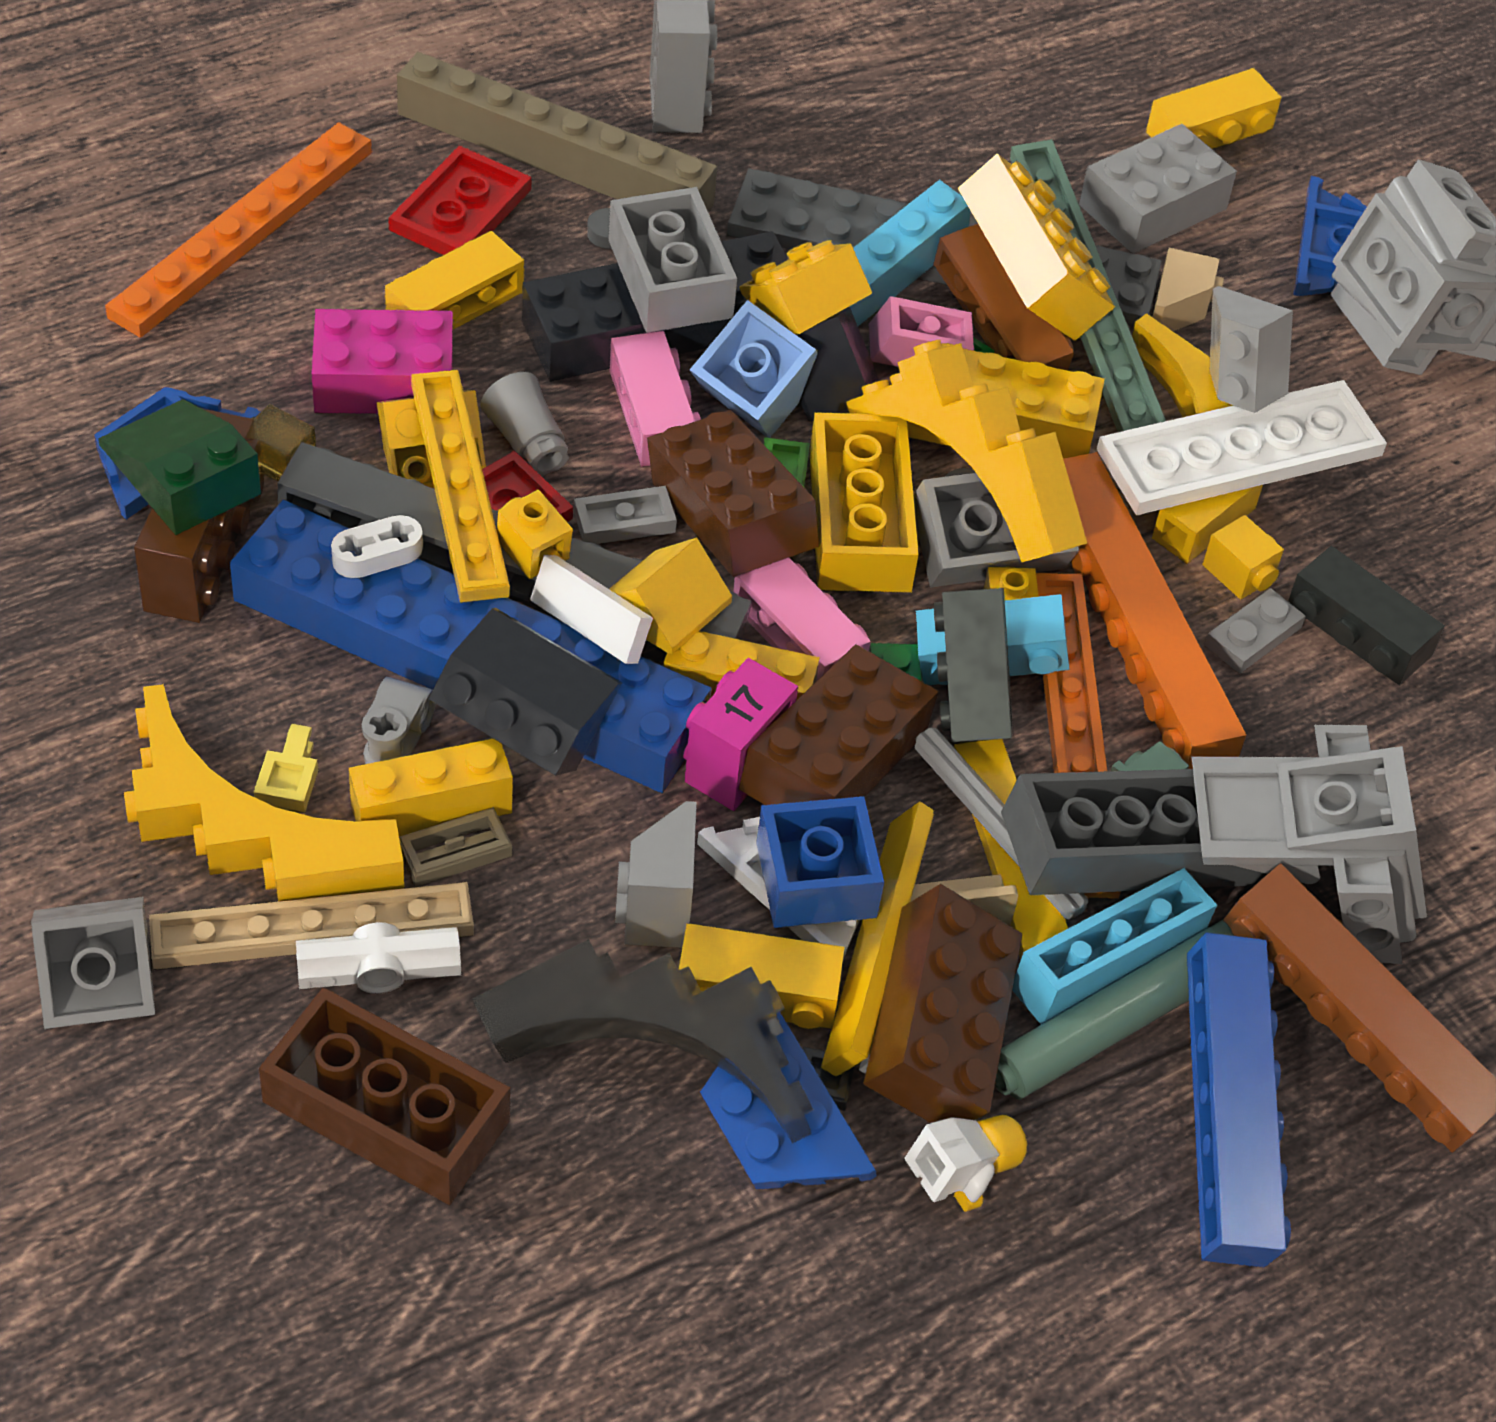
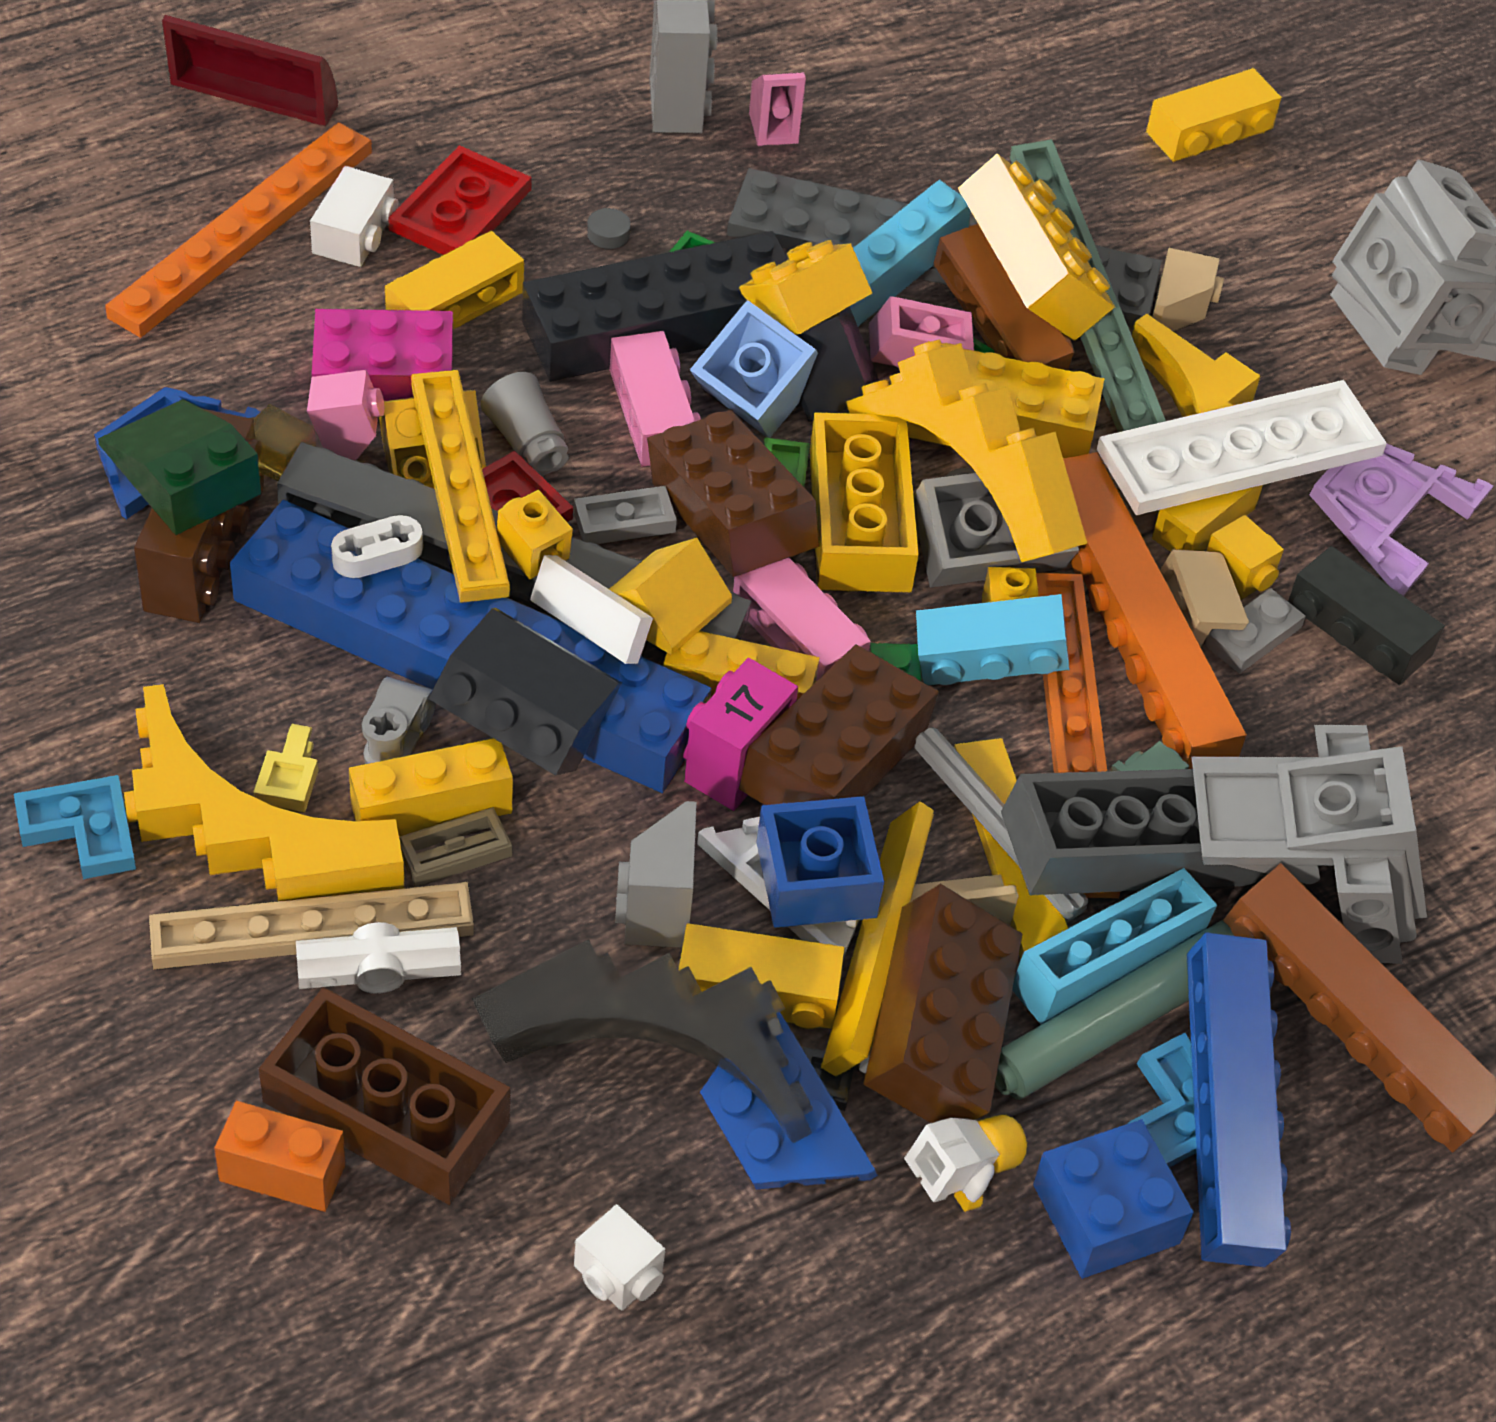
light grey slope [31,897,155,1029] -> none
dark tan brick [397,52,717,212] -> none
light grey brick [609,187,737,333] -> none
pearl dark grey brick [934,588,1013,742] -> none
light grey brick [1079,124,1237,254] -> none
light grey slope [1209,286,1293,413] -> none
blue wing [1294,176,1367,296] -> none
none -> dark azure plate [14,775,136,879]
none -> dark red slope [162,15,338,127]
none -> orange brick [214,1100,346,1212]
none -> bright pink slope [307,370,384,461]
none -> white brick [310,166,399,267]
none -> white brick [574,1204,665,1311]
none -> bright pink slope [749,73,806,146]
none -> blue brick [1033,1119,1193,1279]
none -> dark azure plate [1127,1033,1197,1168]
none -> tan panel [1160,550,1249,647]
none -> lavender wing [1309,444,1493,596]

